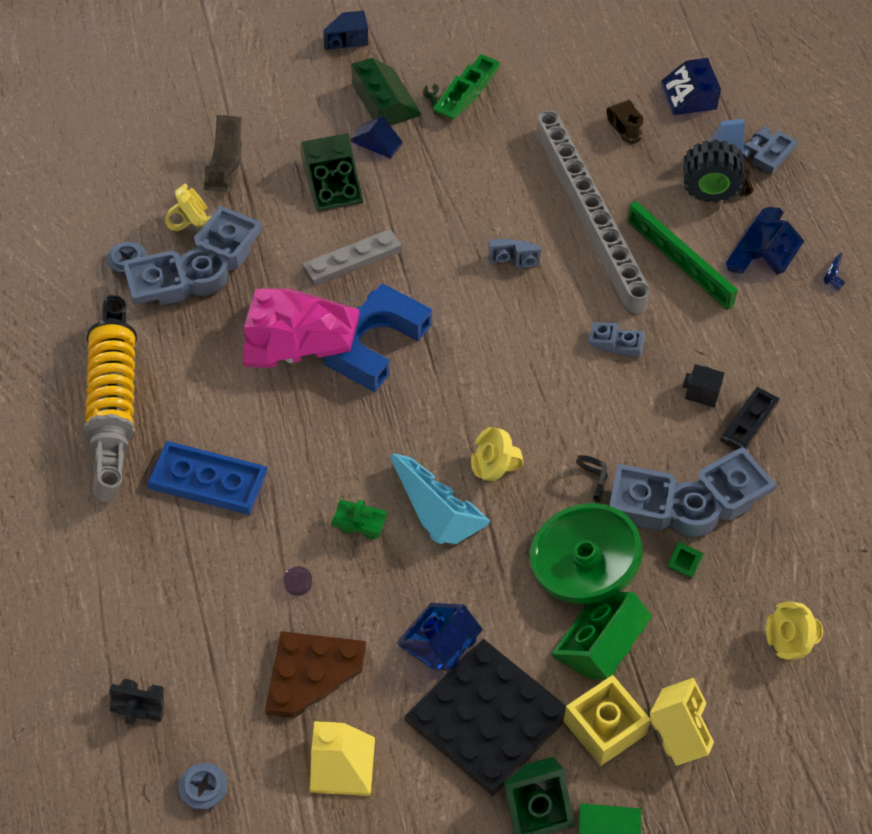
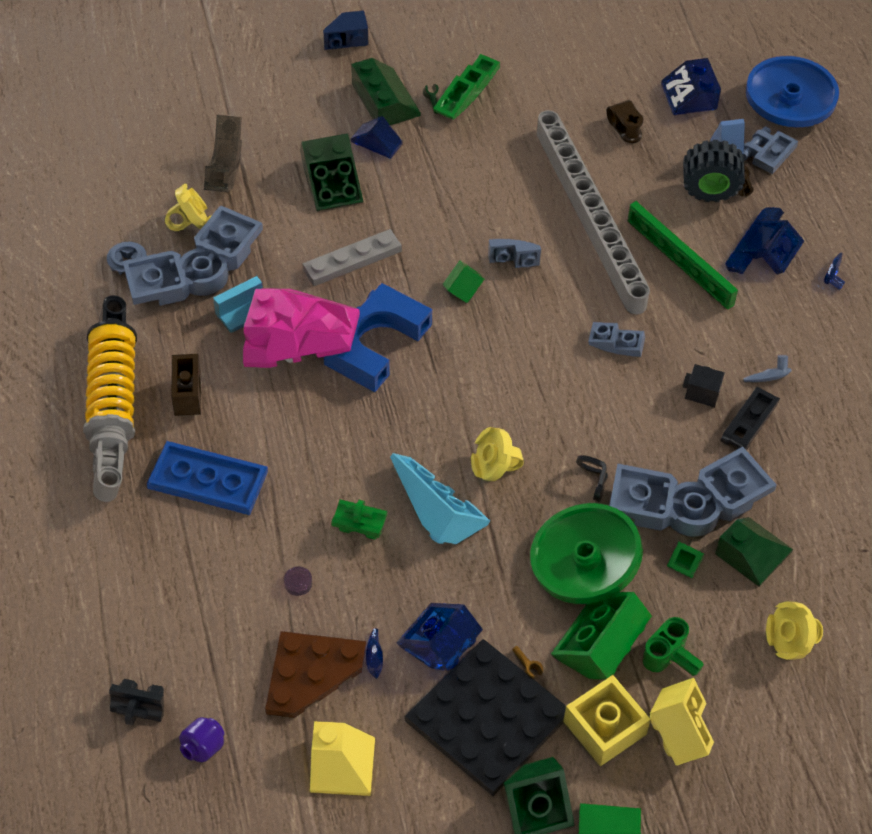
sand blue gear [178,763,227,811] -> none
none -> dark brown brick [171,354,201,416]
none -> dark purple head [179,717,224,763]
none -> medium azure panel [213,276,263,333]
none -> clear blue bar [366,628,383,679]
none -> green panel [443,260,485,303]
none -> pearl gold hand [512,646,543,679]
none -> green beam [642,617,704,676]
none -> dark green slope [715,517,793,587]
none -> sand blue bar [743,355,792,382]
none -> blue dish [746,56,839,127]

